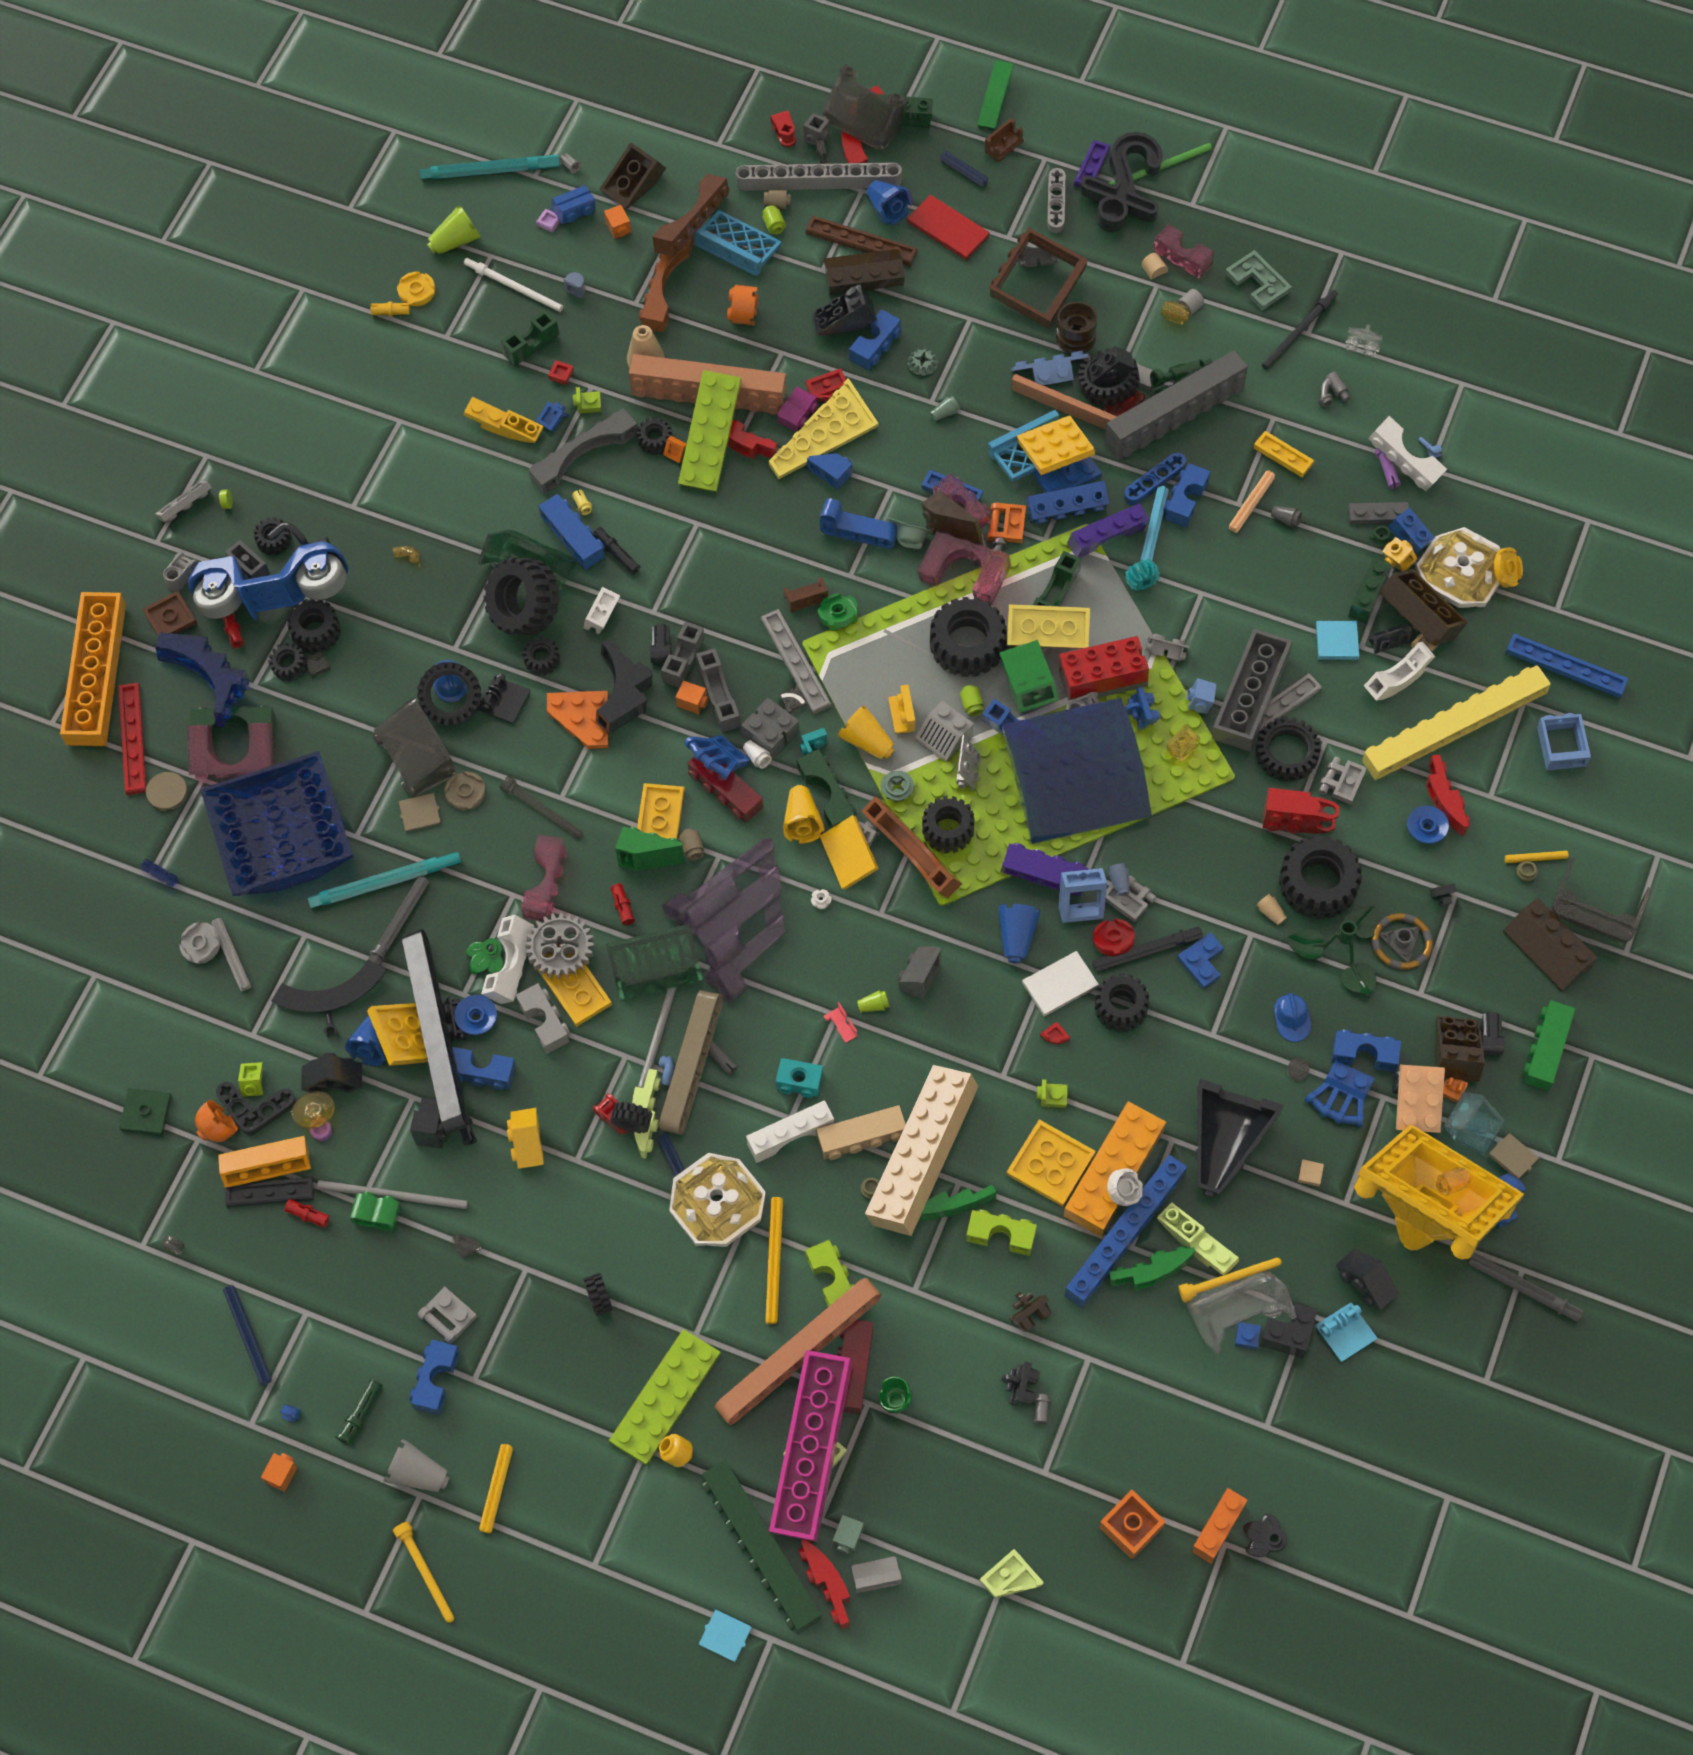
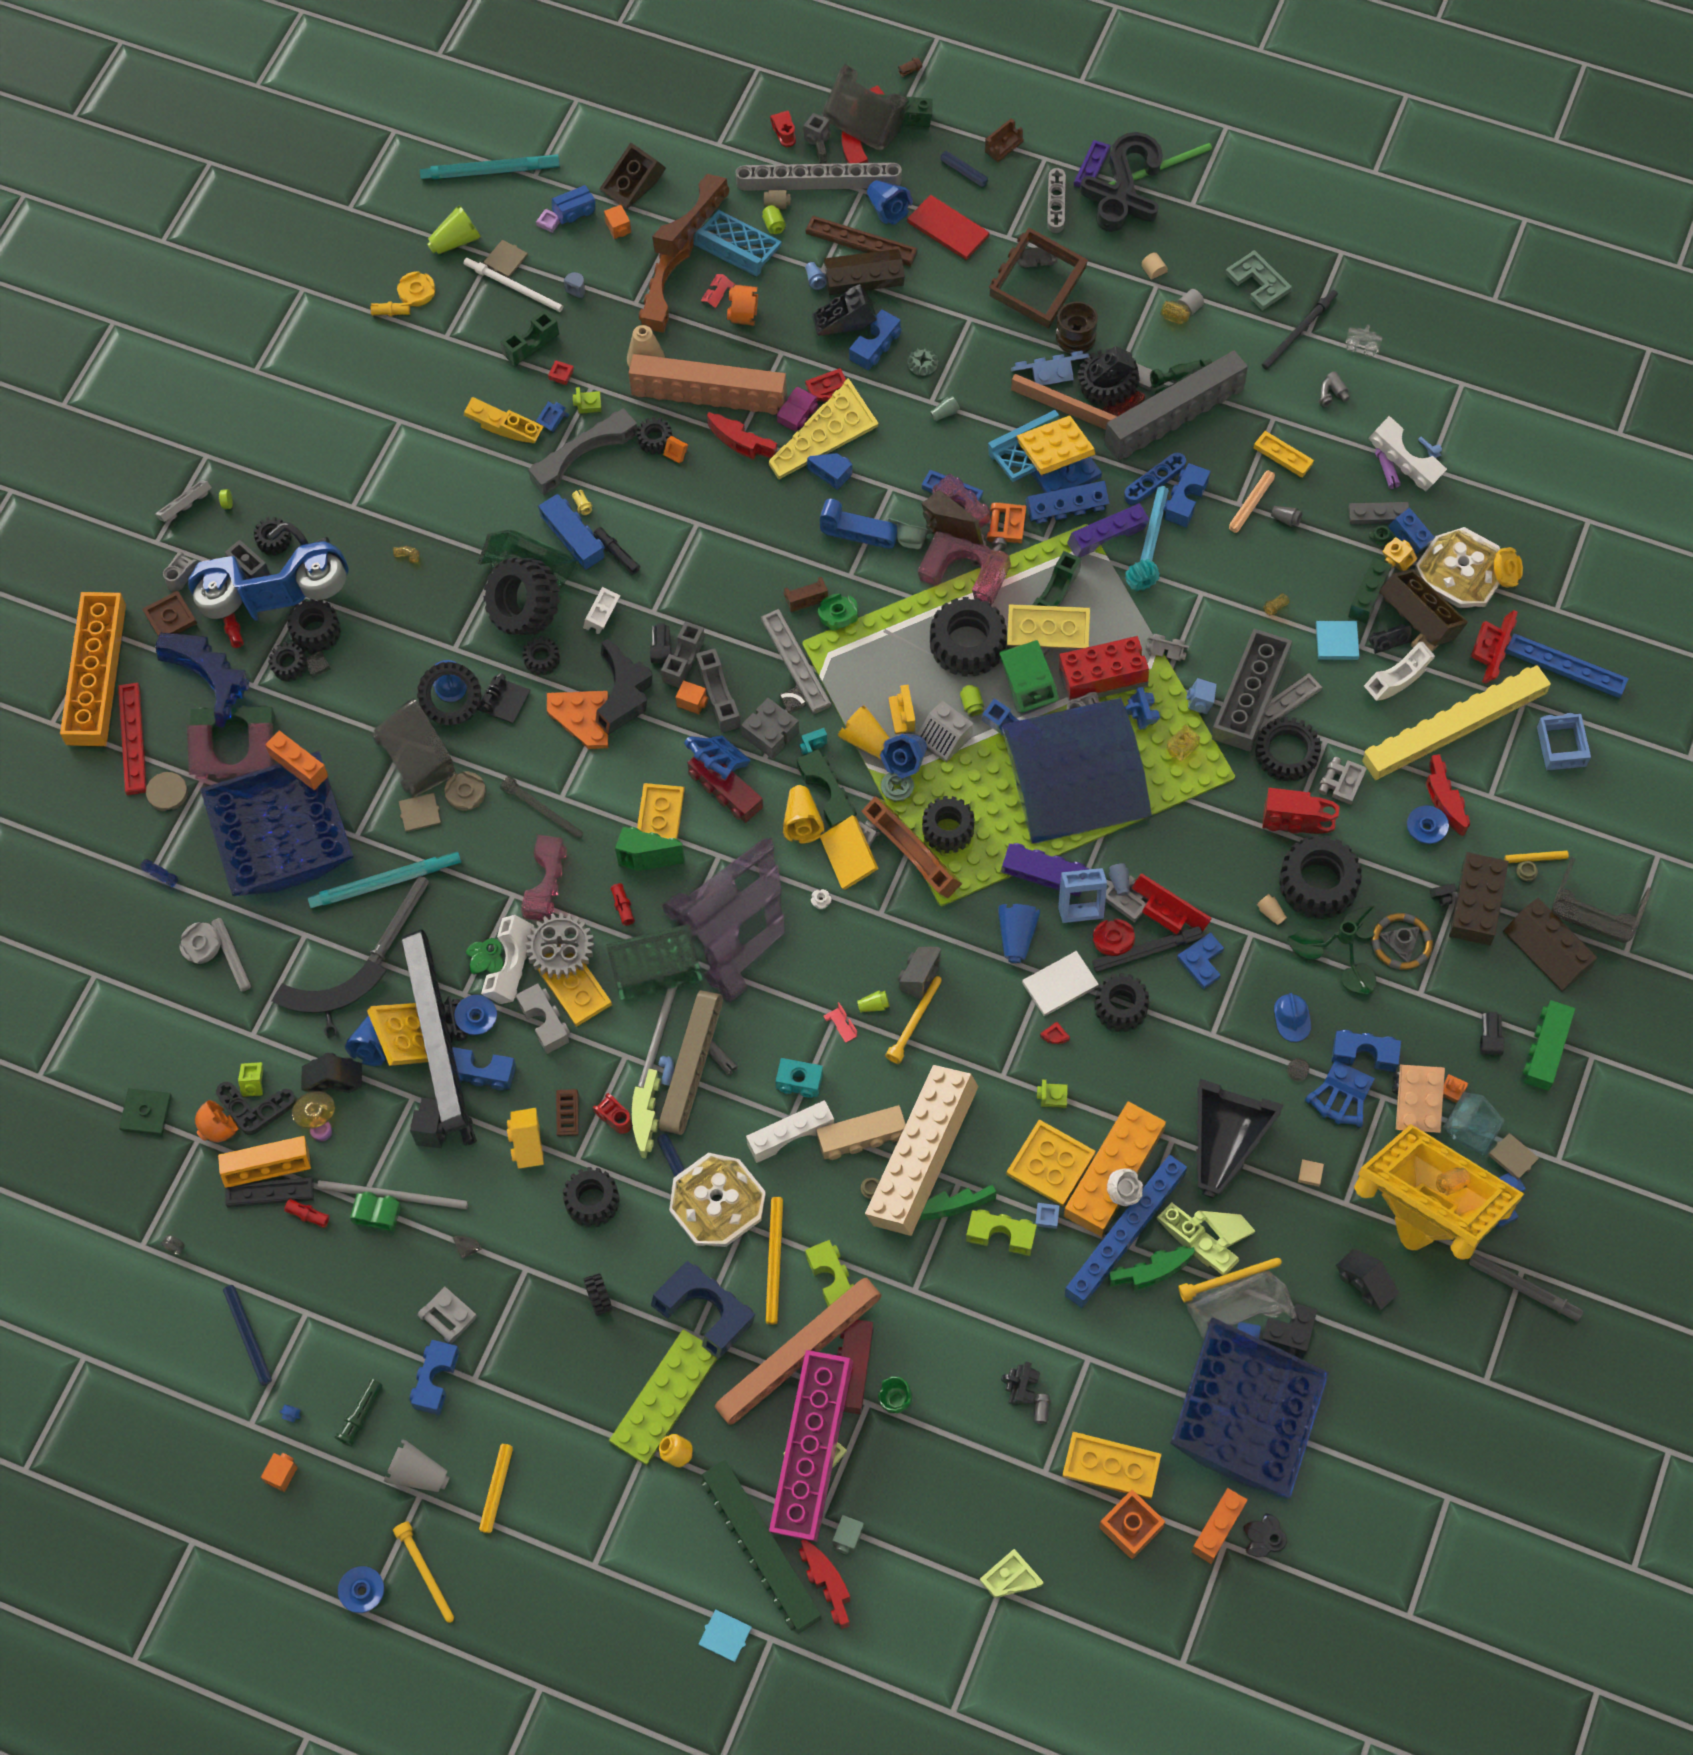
light grey piece [560,153,581,174] -> none
black tyre [610,1102,653,1134] -> none
lime plate [678,370,742,493] -> none
dark tan brick [679,828,704,861] -> none
white cone [743,740,772,769] -> none
light grey panel [851,1557,902,1593] -> none
light grey hinge [956,735,981,791] -> none
green slope [977,60,1014,131] -> none
dark brown hips [1009,1292,1051,1332] -> none
clear pink arch [1153,224,1214,278] -> none
medium azure hinge [1315,1302,1378,1362] -> none
dark brown slope [1435,1015,1485,1082] -> none
none -> orange brick [265,731,328,790]
none -> blue dish [338,1566,384,1613]
none -> dark tan piece [483,240,528,278]
none -> reddish brown slope [556,1089,579,1136]
none -> black tyre [563,1167,620,1228]
none -> dark blue arch [651,1261,755,1359]
none -> coral piece [701,274,735,308]
none -> medium blue cone [805,262,827,290]
none -> blue cone [880,734,928,779]
none -> yellow piece [885,976,942,1064]
none -> reddish brown pin [898,58,922,77]
none -> medium blue plate [1035,1203,1060,1229]
none -> yellow plate [1062,1432,1161,1500]
none -> red bracket [1132,874,1212,934]
none -> clear blue slope [1170,1317,1329,1499]
none -> yellowish green flag [1189,1210,1255,1253]
none -> clear yellow pin [1263,593,1290,616]
none -> dark brown brick [1449,852,1509,946]
none -> red bracket [1470,610,1518,684]

